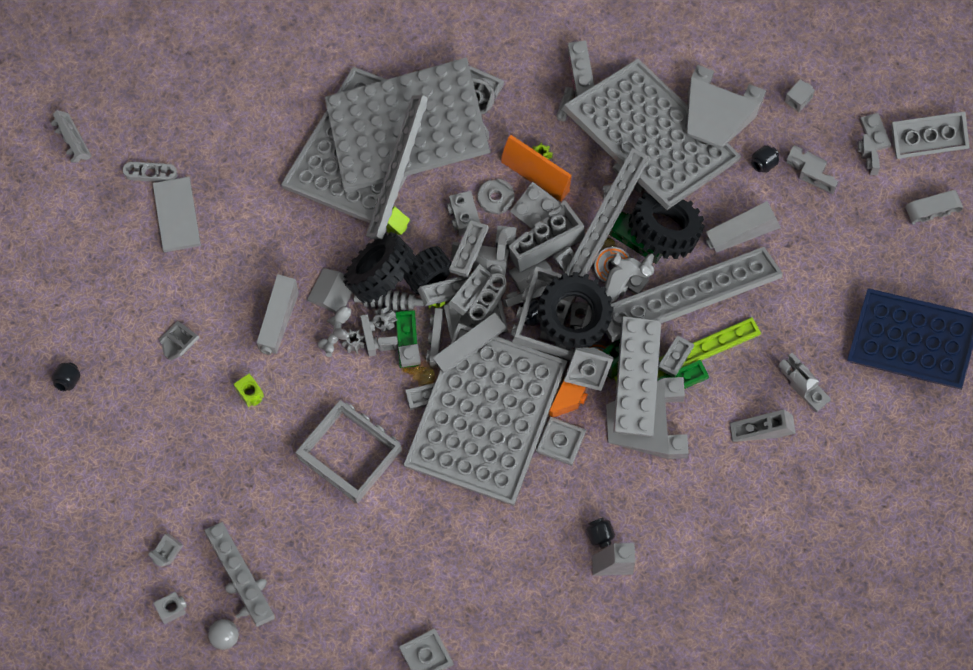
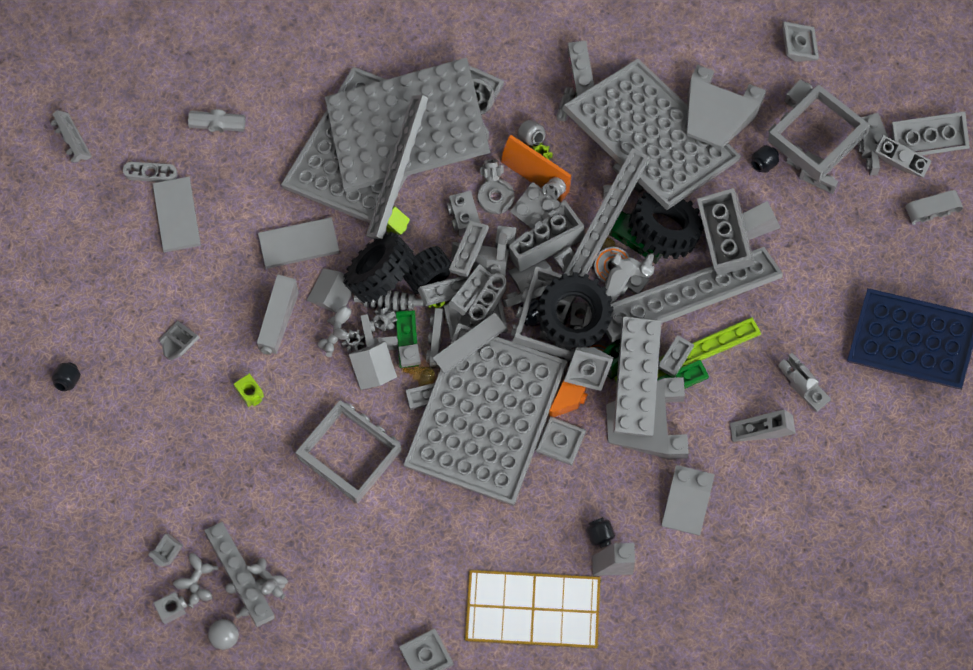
none -> light grey piece [173,553,218,608]
none -> light grey piece [188,109,246,133]
none -> light grey piece [245,558,288,600]
none -> light grey tile [258,217,339,269]
none -> light grey slope [349,341,397,390]
none -> white piece [464,570,601,649]
none -> light grey gear [480,159,504,181]
none -> light grey head [518,120,545,147]
none -> light grey wheel [542,177,566,201]
none -> light grey slope [662,465,715,536]
none -> light grey brick [697,188,755,275]
none -> light grey window [768,85,870,182]
none -> light grey slope [782,22,819,62]
none -> light grey slope [874,135,931,178]

